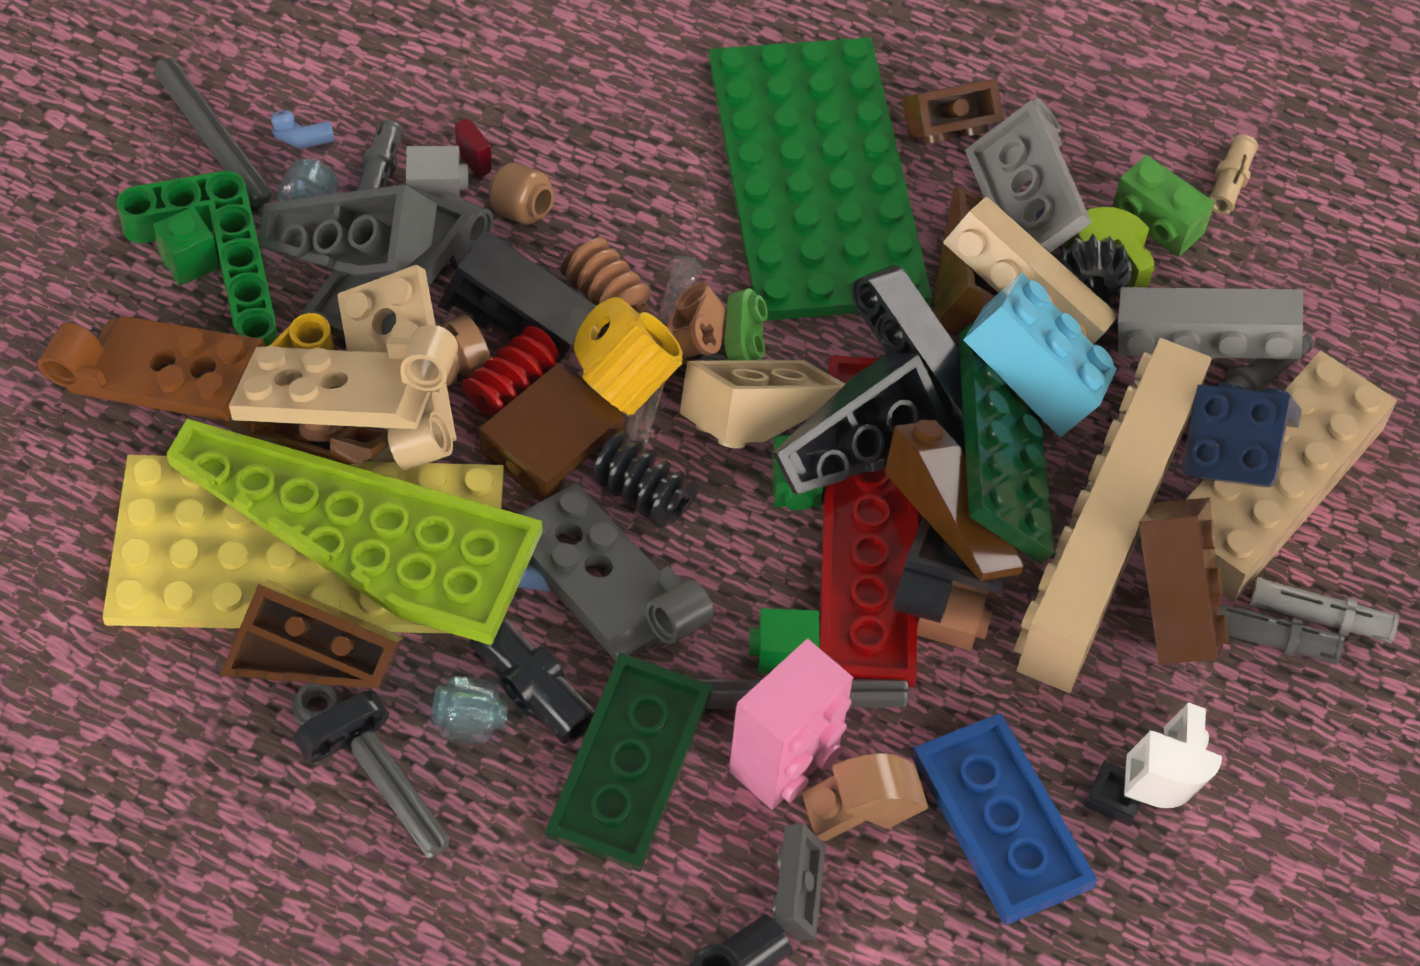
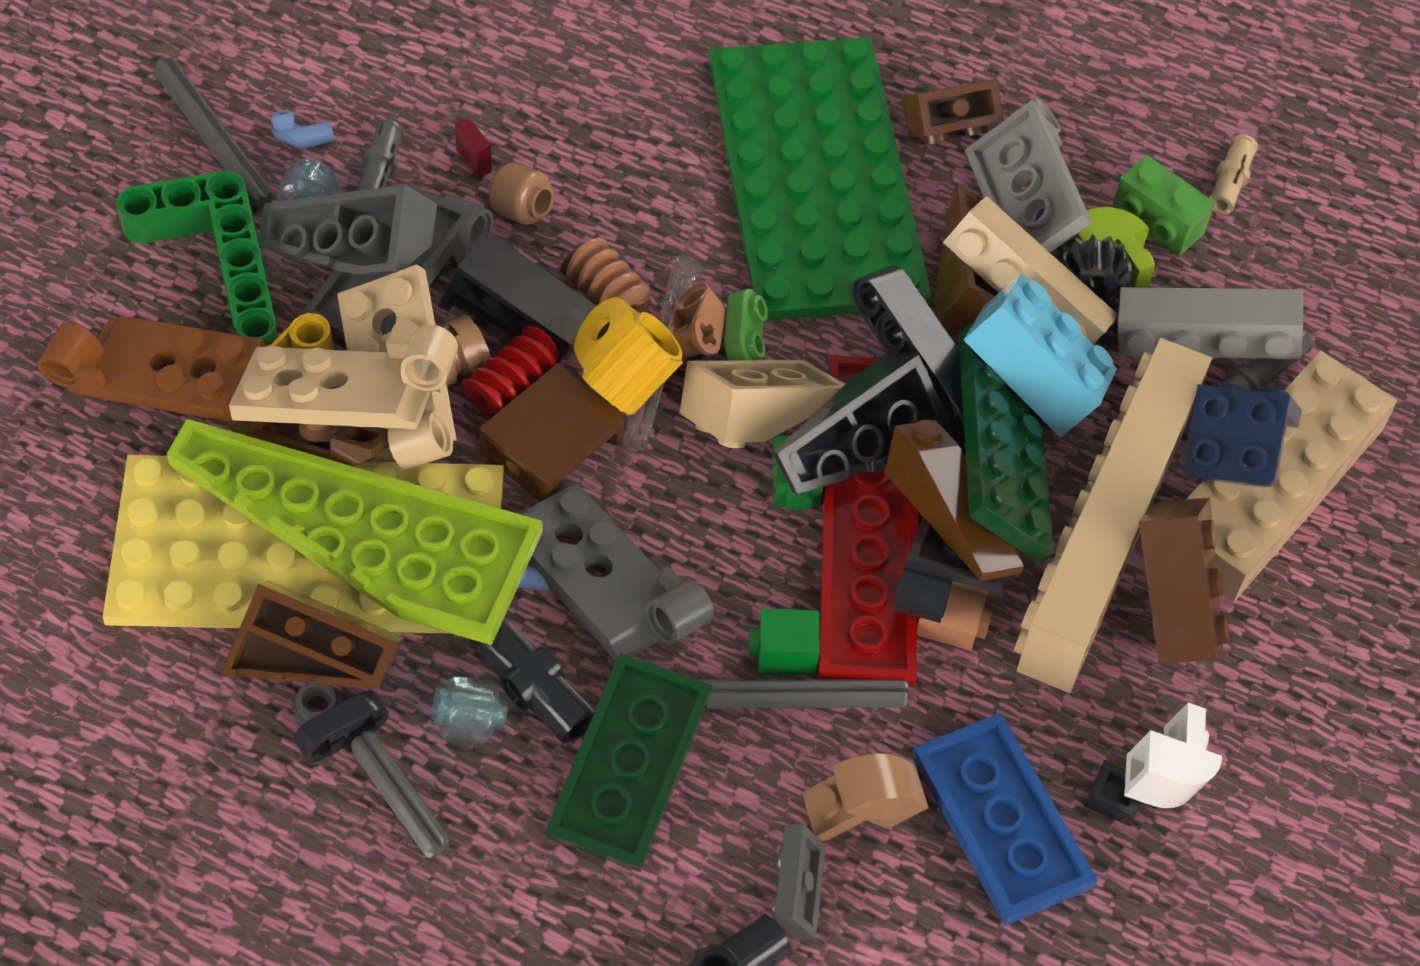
green brick [153,206,220,286] -> none
light grey brick [406,146,469,199] -> none
black piece [593,431,699,528] -> none
bright pink brick [729,638,853,810] -> none
dark grey pin [1220,604,1345,665] -> none
light grey pin [1249,577,1399,644] -> none

